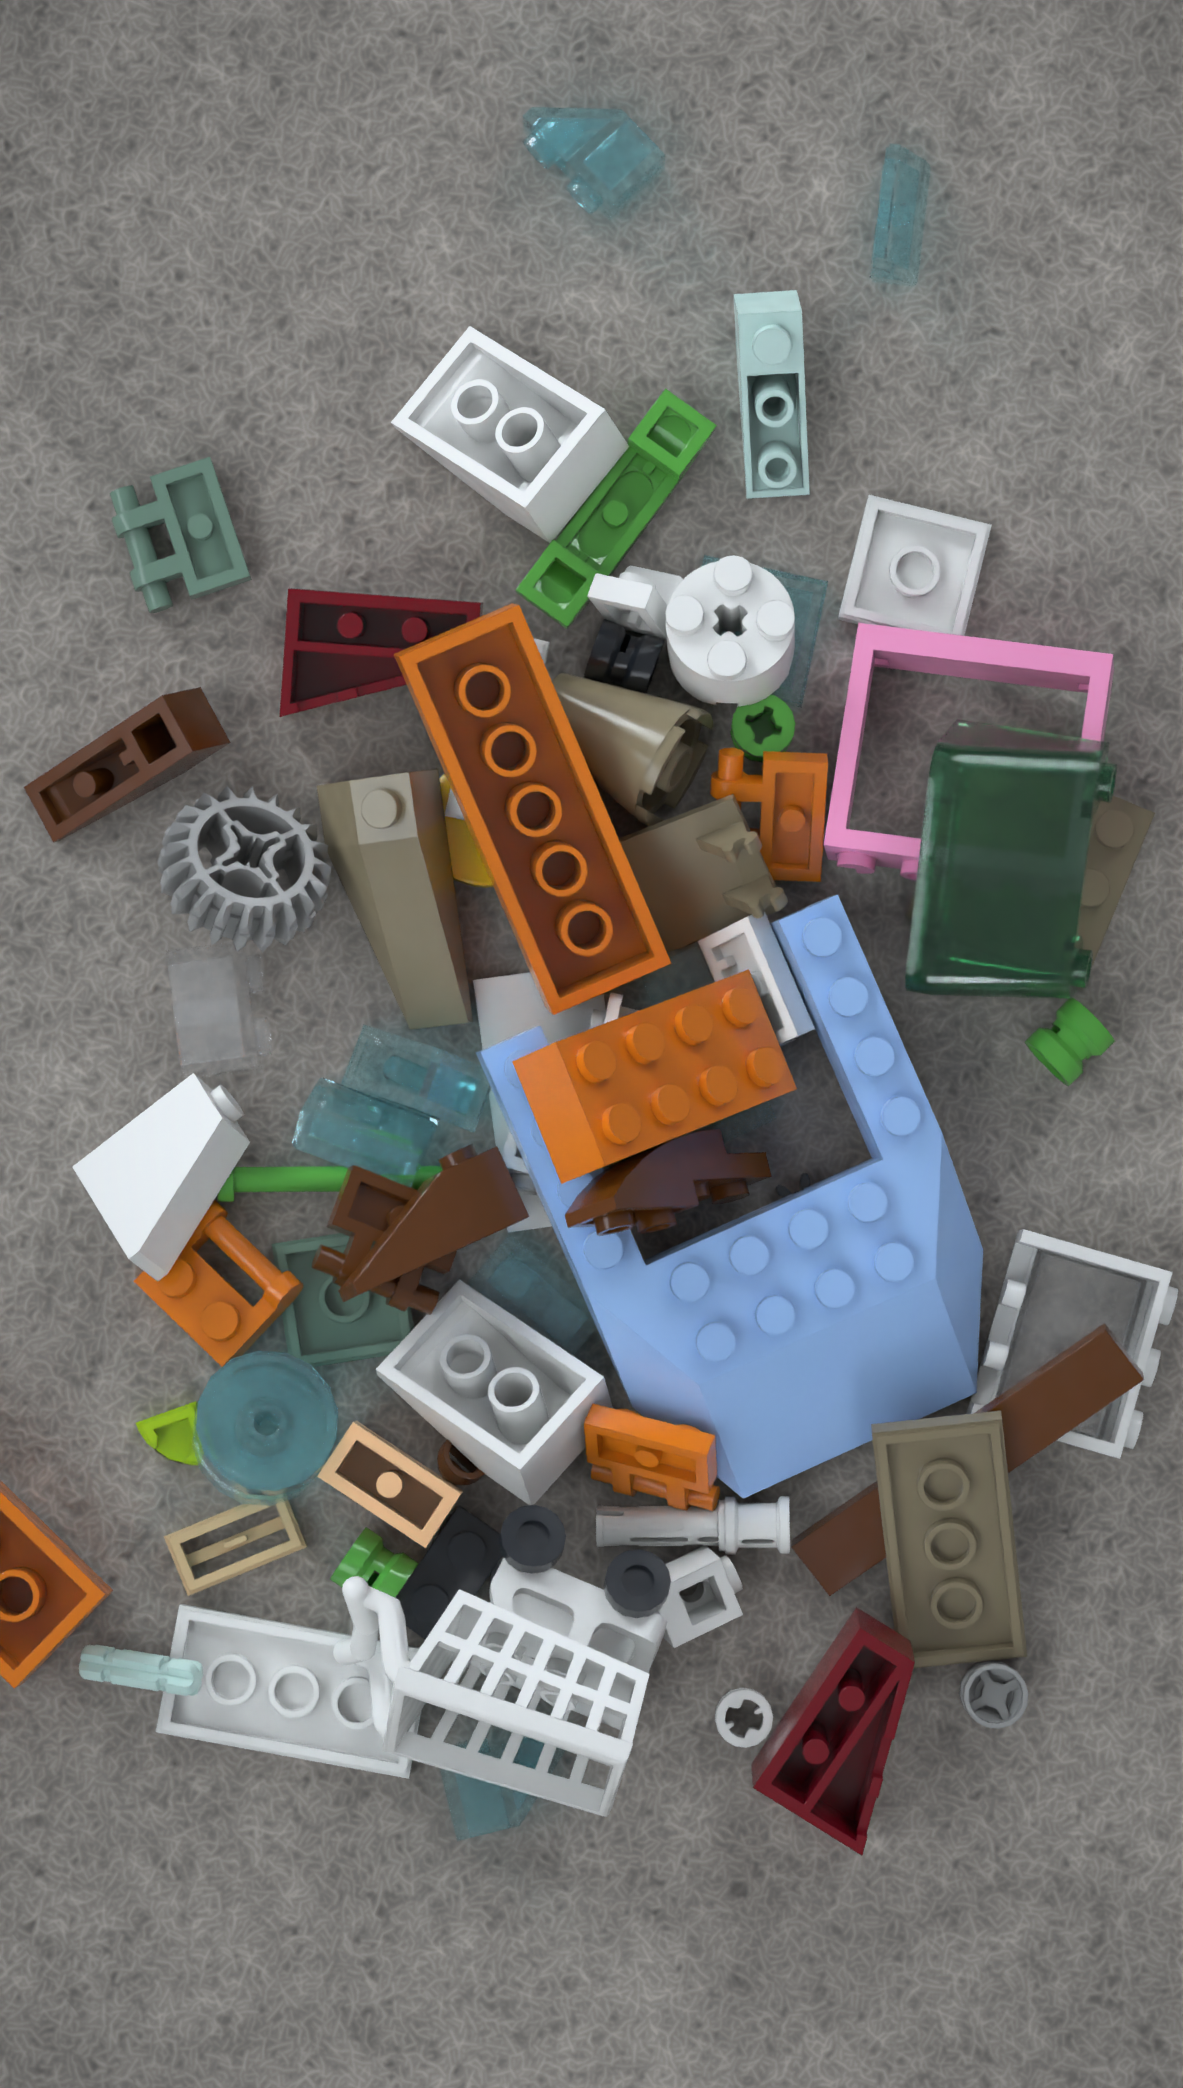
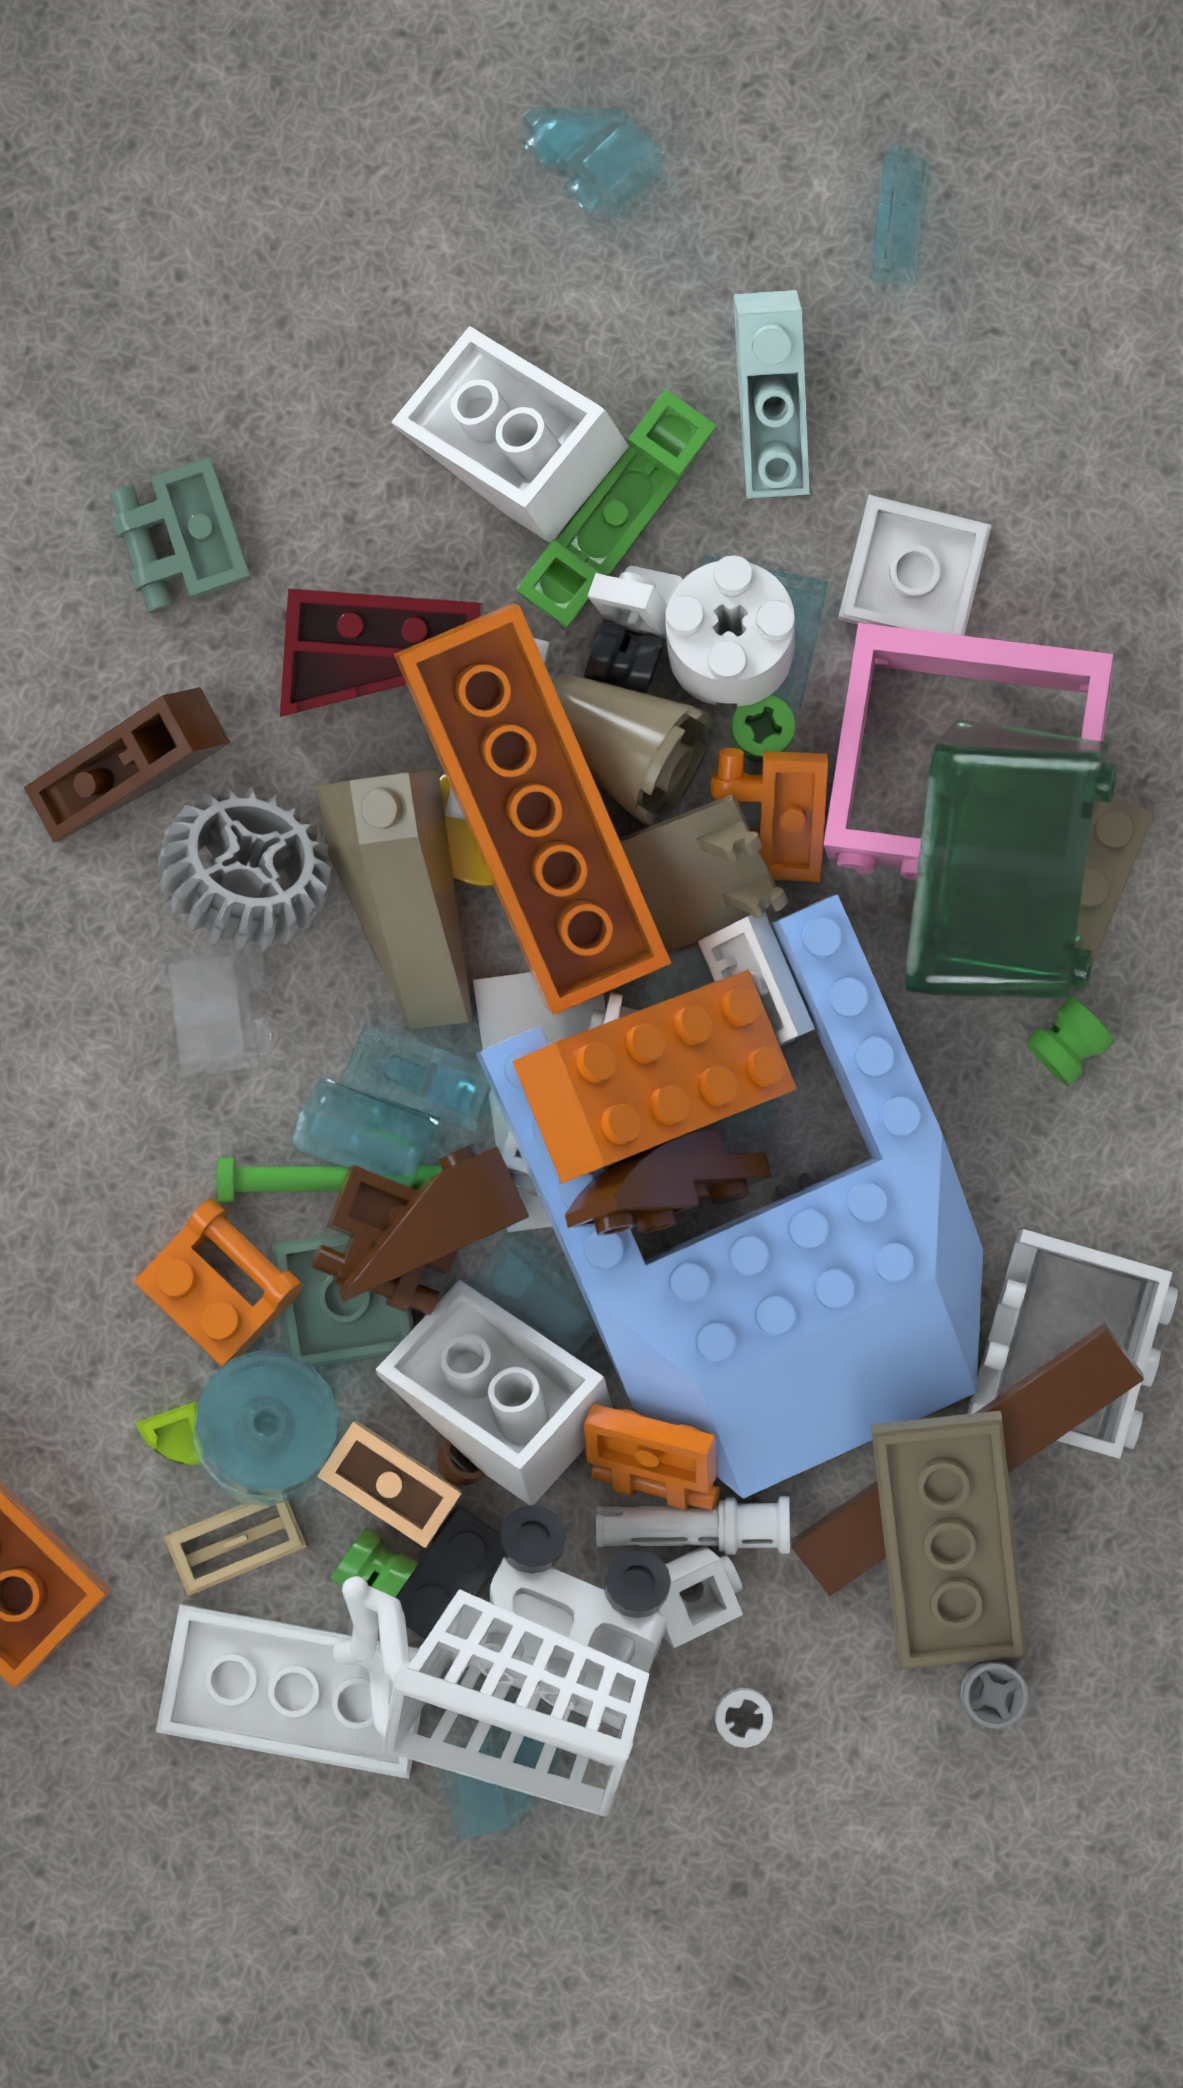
white slope [73,1073,250,1282] -> none
light aqua axle [79,1645,203,1696] -> none
dark red wedge [751,1607,915,1856] -> none

